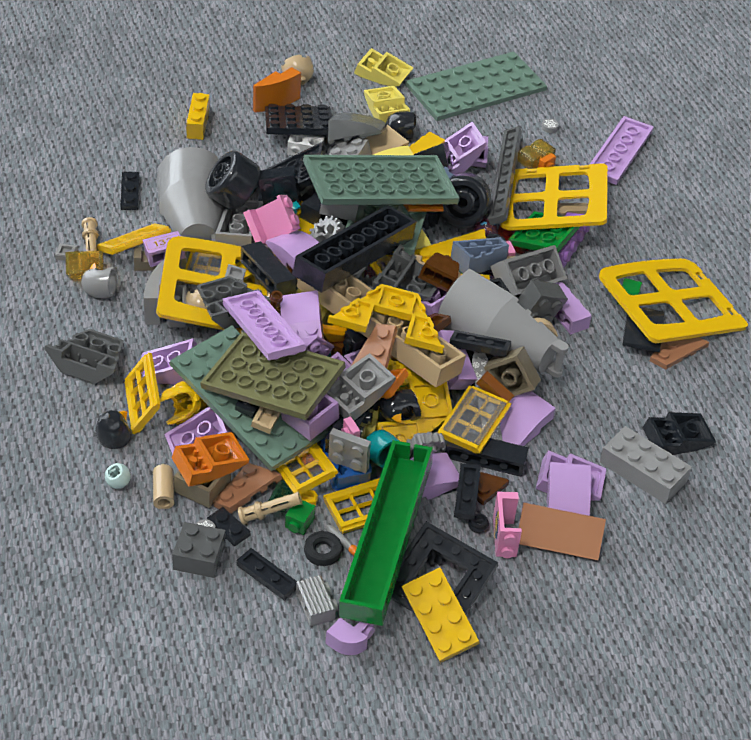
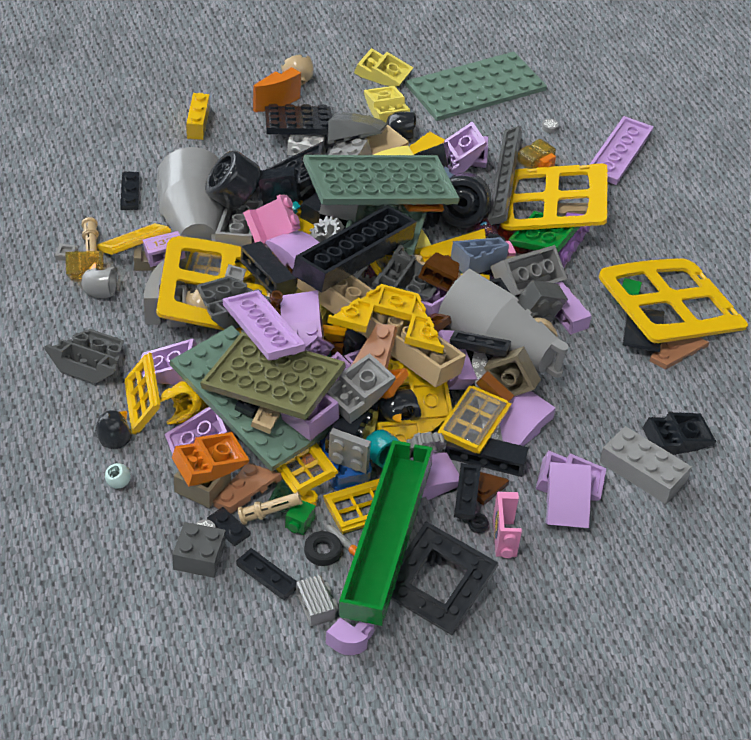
tan brick [153,464,174,509] -> none
bright pink plate [341,416,360,437] -> none
yellow plate [401,567,480,663] -> none
nougat tile [519,503,606,561] -> none

